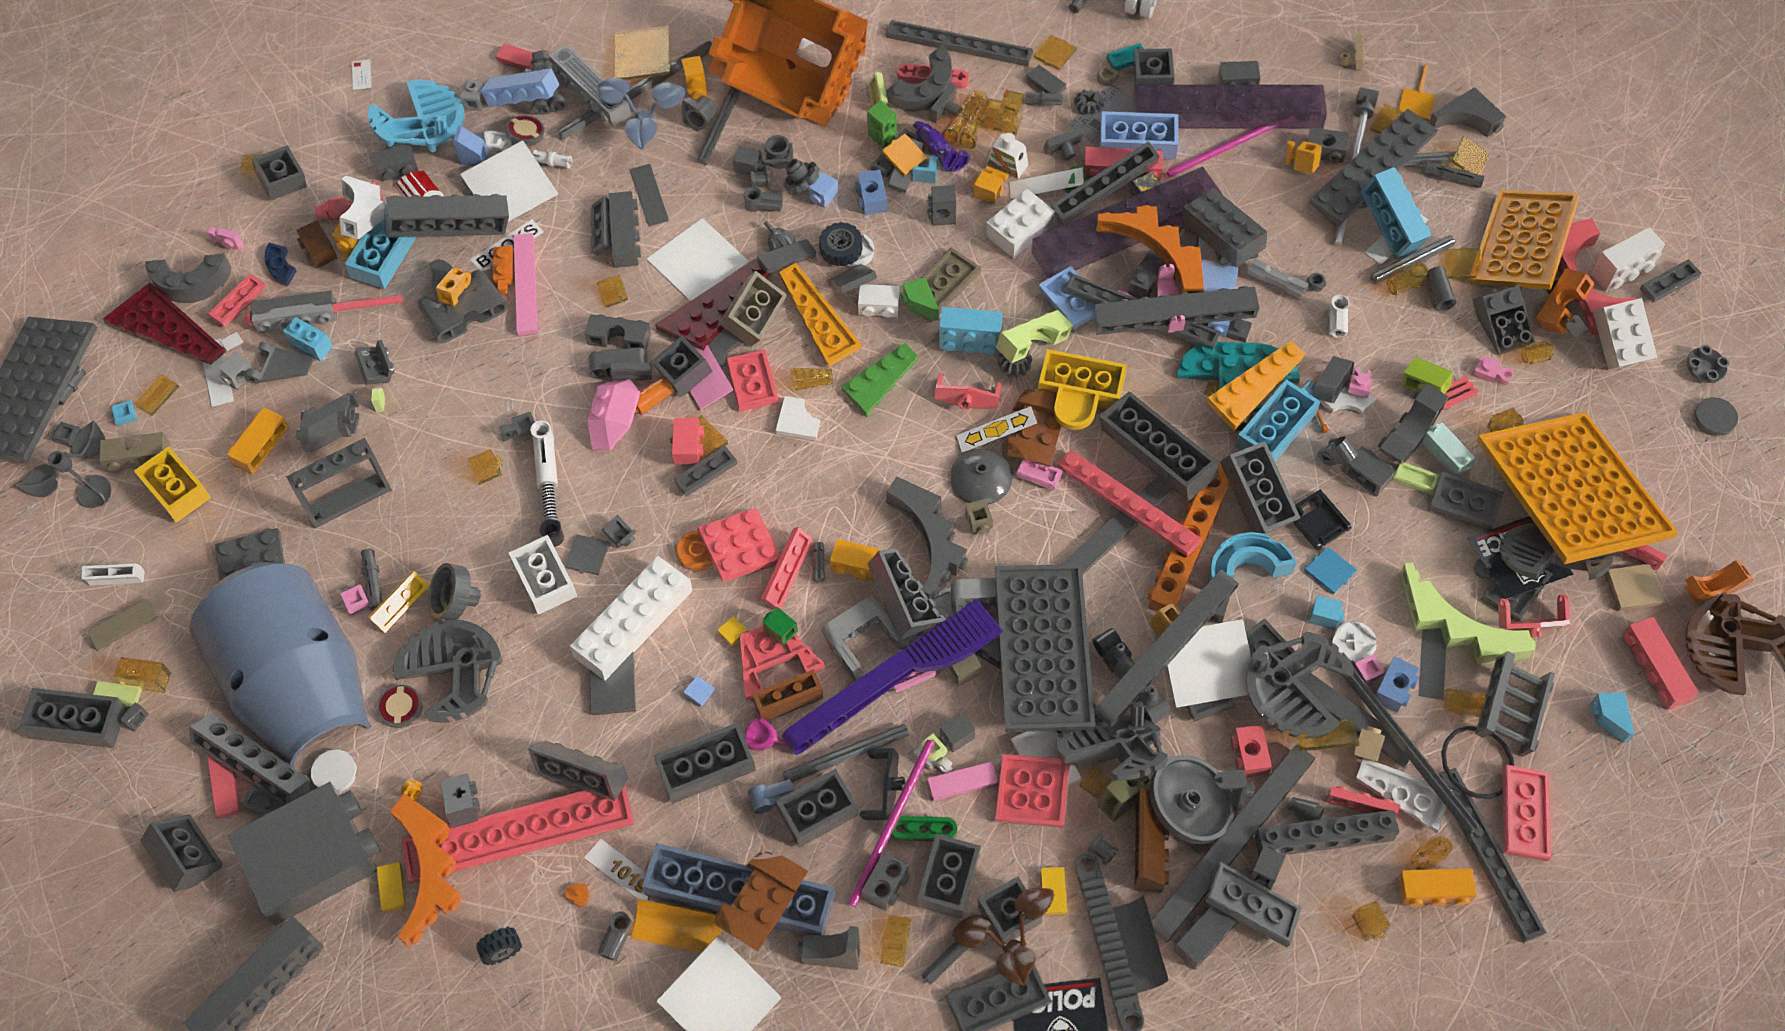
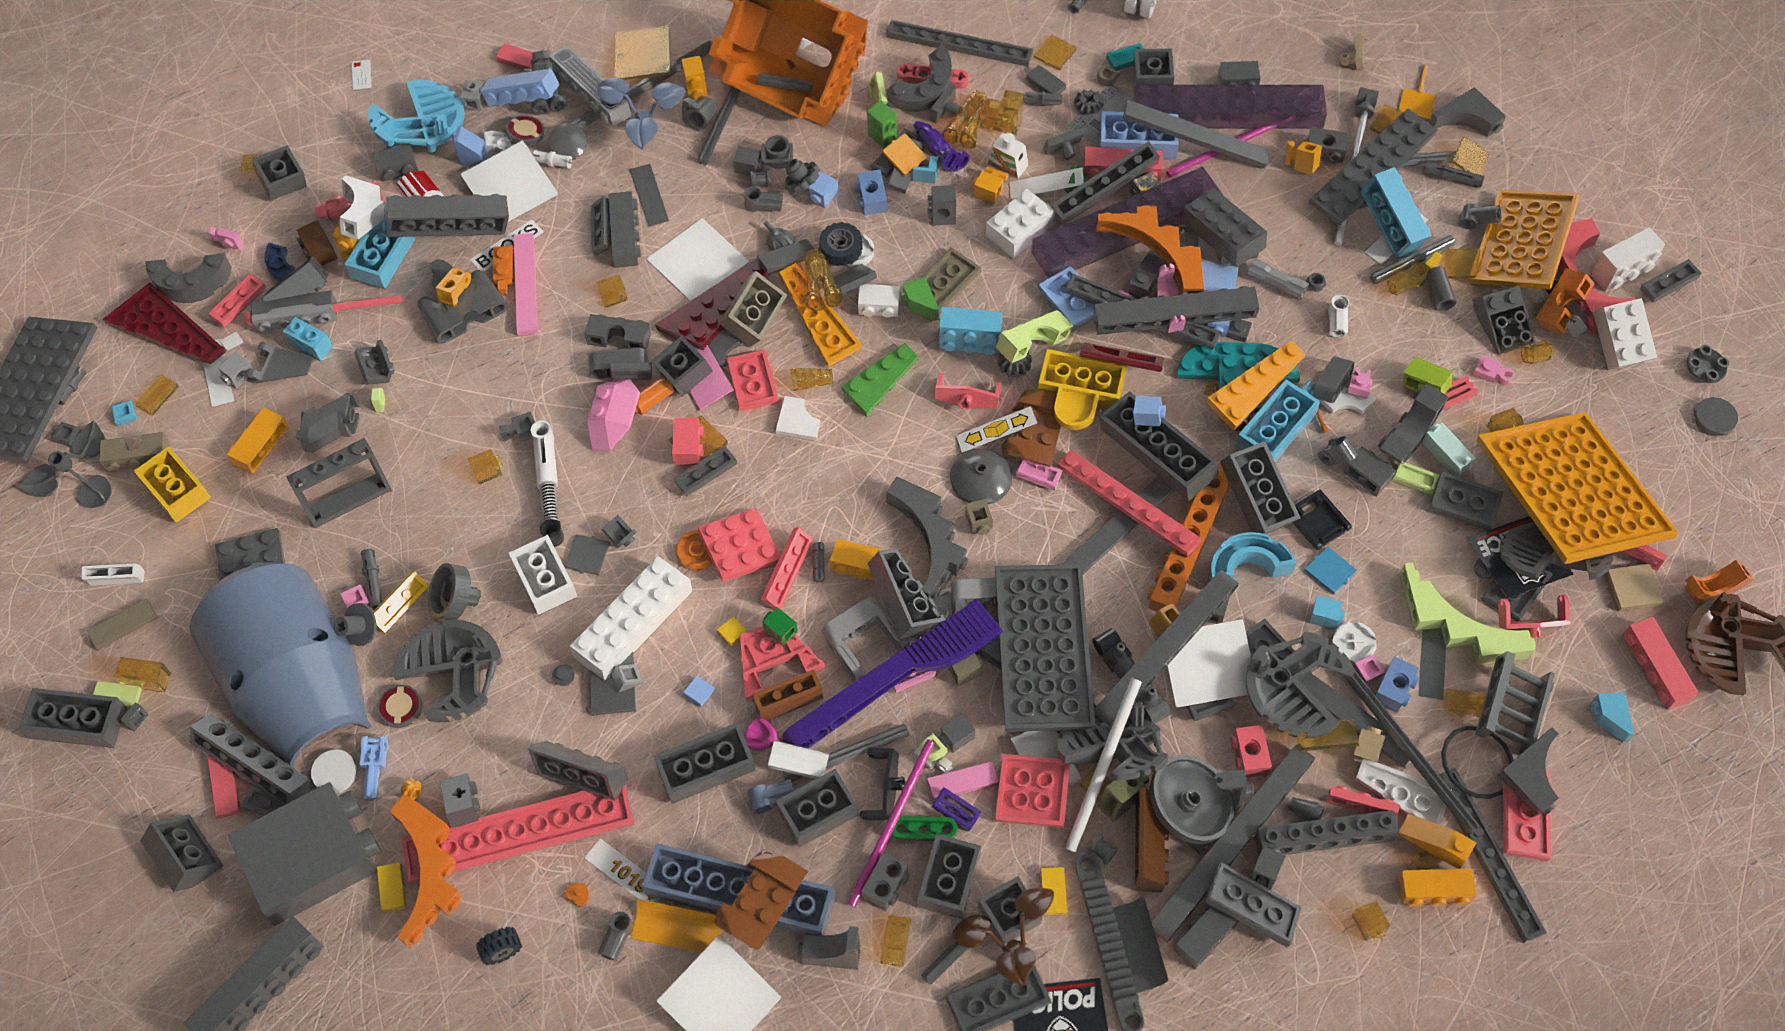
none -> dark grey slope [262,256,329,301]
none -> dark grey piece [334,603,377,646]
none -> light blue connector [360,735,388,800]
none -> dark grey dish [548,123,587,160]
none -> dark grey plate [552,664,575,686]
none -> light grey slope [611,664,643,692]
none -> dark grey axle [757,73,812,92]
none -> white piece [768,741,829,779]
none -> clear yellow piece [805,249,843,311]
none -> dark purple tile [931,787,981,832]
none -> white piece [1065,678,1142,852]
none -> dark red window [1080,342,1164,372]
none -> dark grey tile [1123,100,1269,168]
none -> light blue brick [1133,396,1166,426]
none -> light orange slope [1398,814,1476,869]
none -> yellow tile [1421,251,1442,279]
none -> dark grey piece [1459,203,1502,230]
none -> dark grey arch [1497,727,1559,816]

